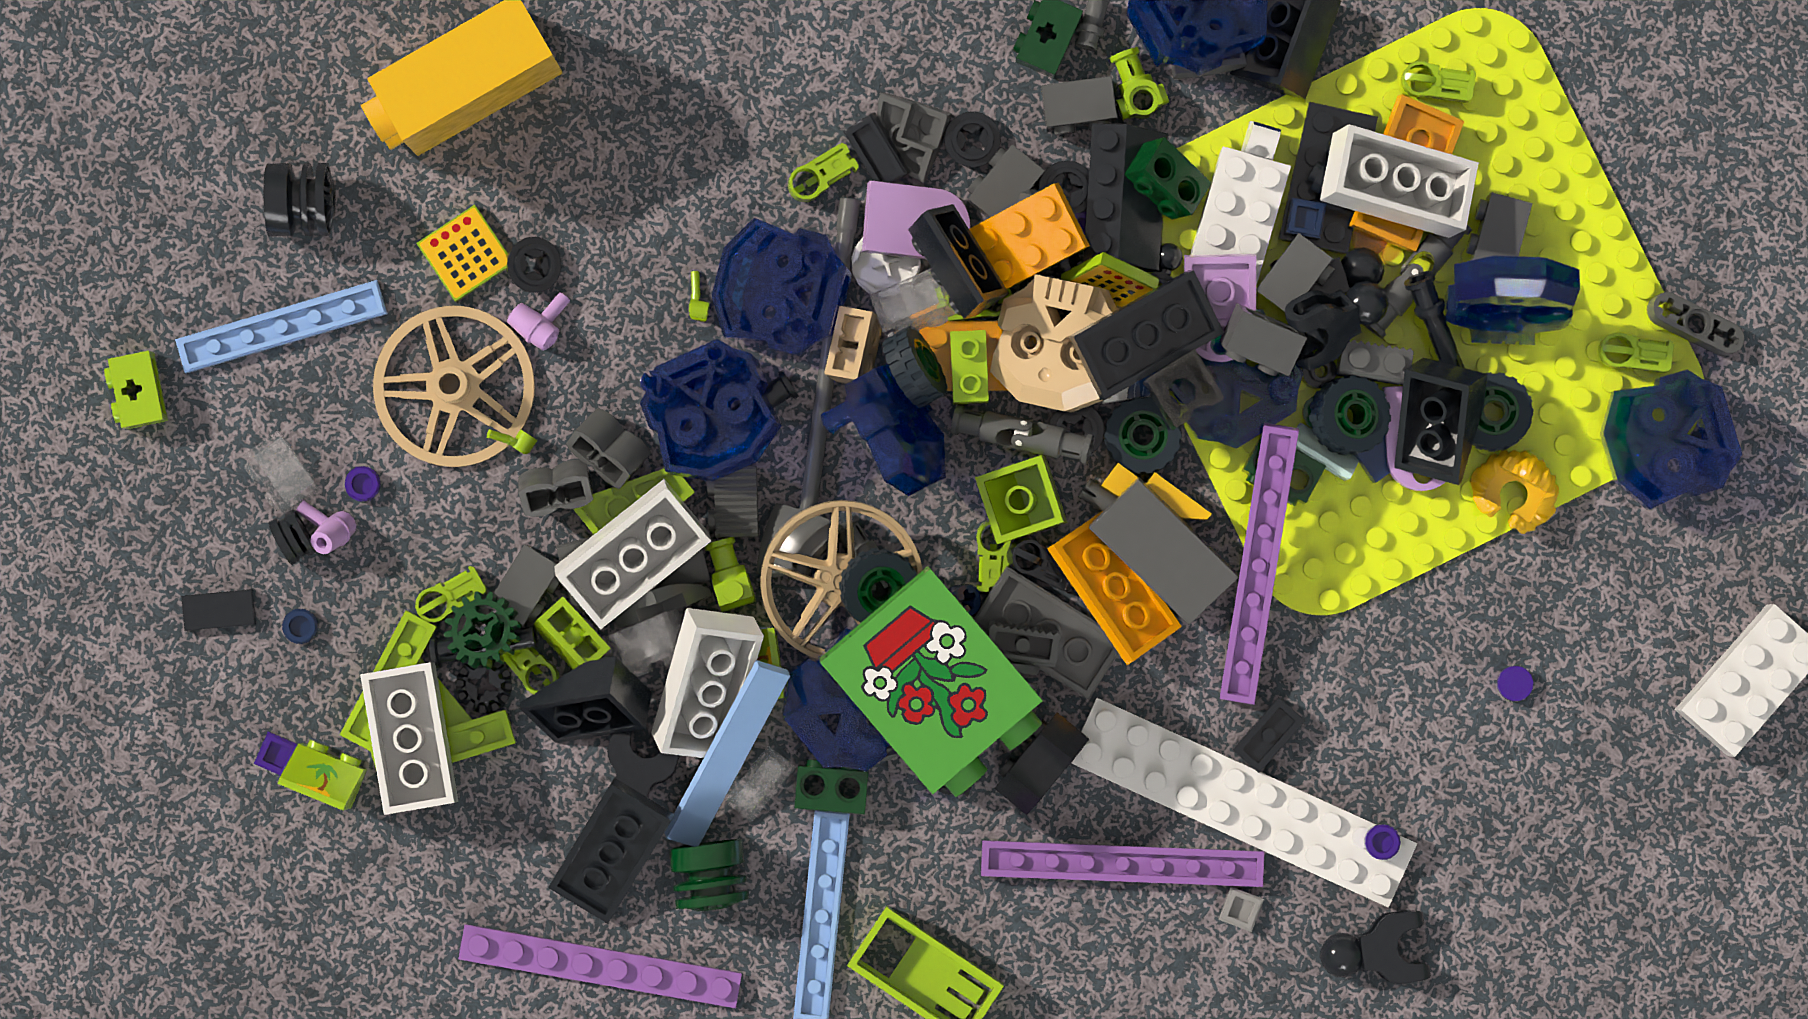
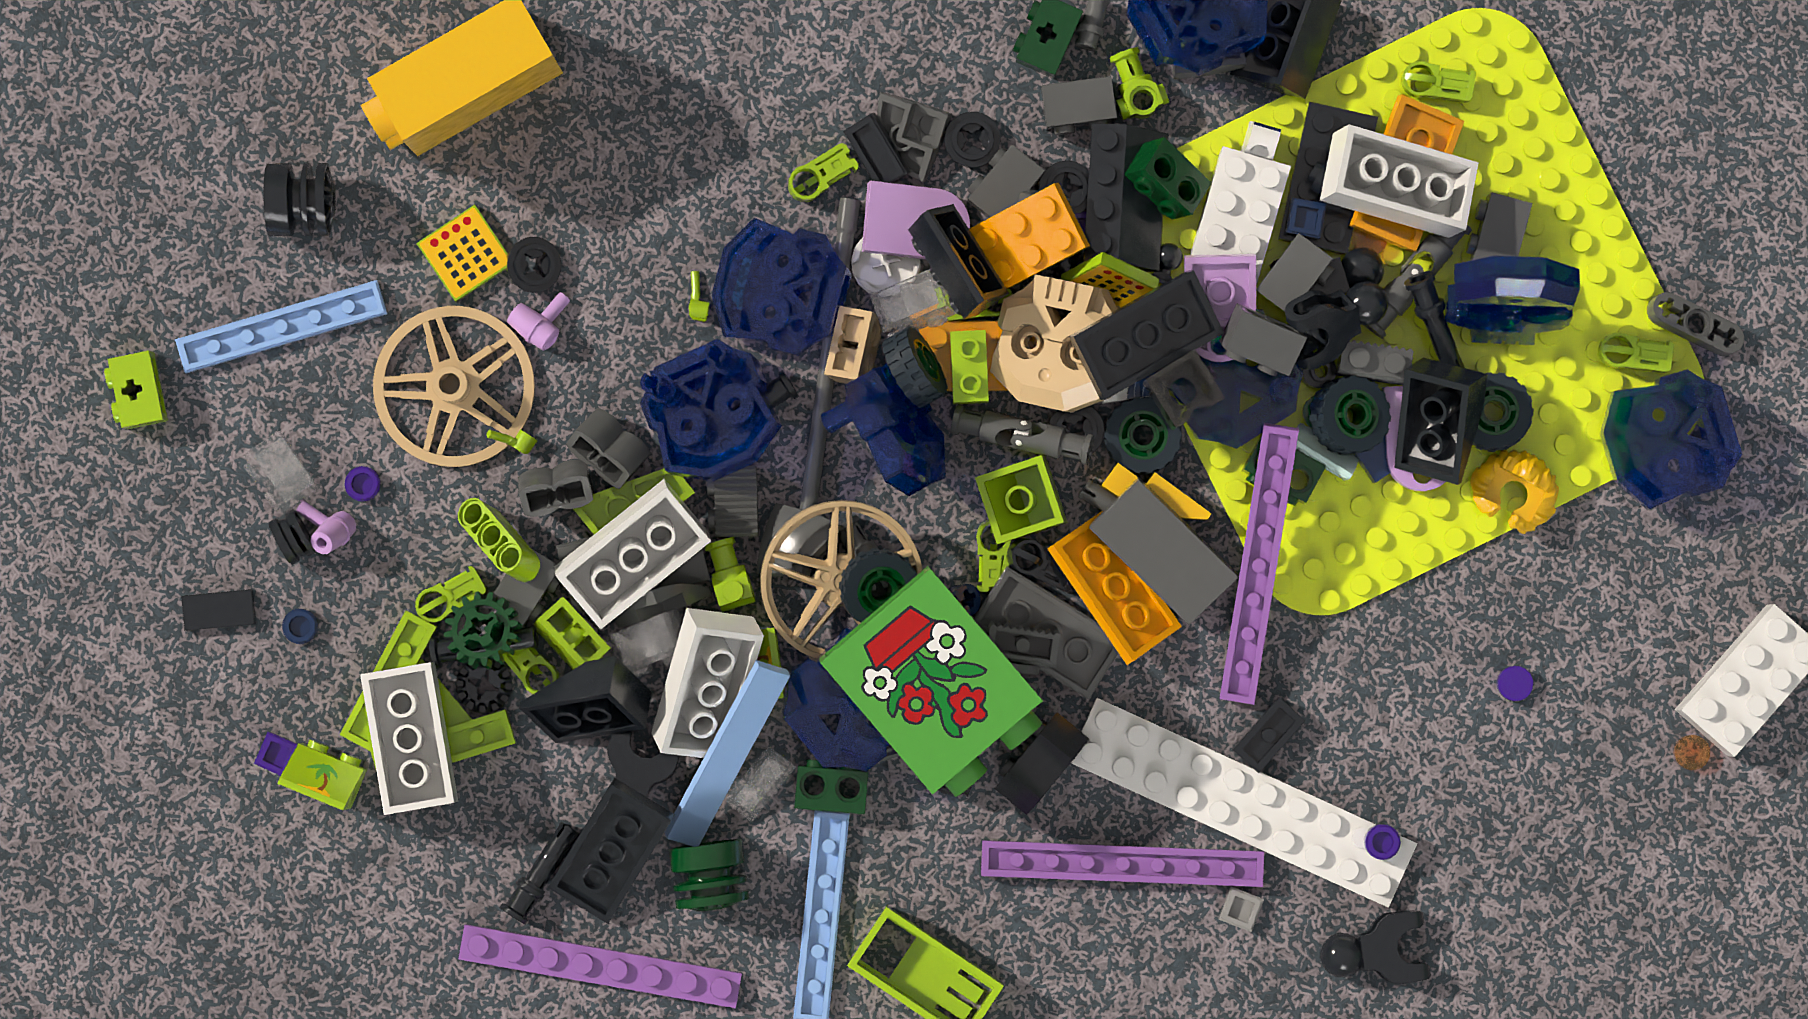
none -> lime beam [458,498,540,582]
none -> black pin [499,822,580,925]
none -> clear orange tile [1673,735,1710,770]

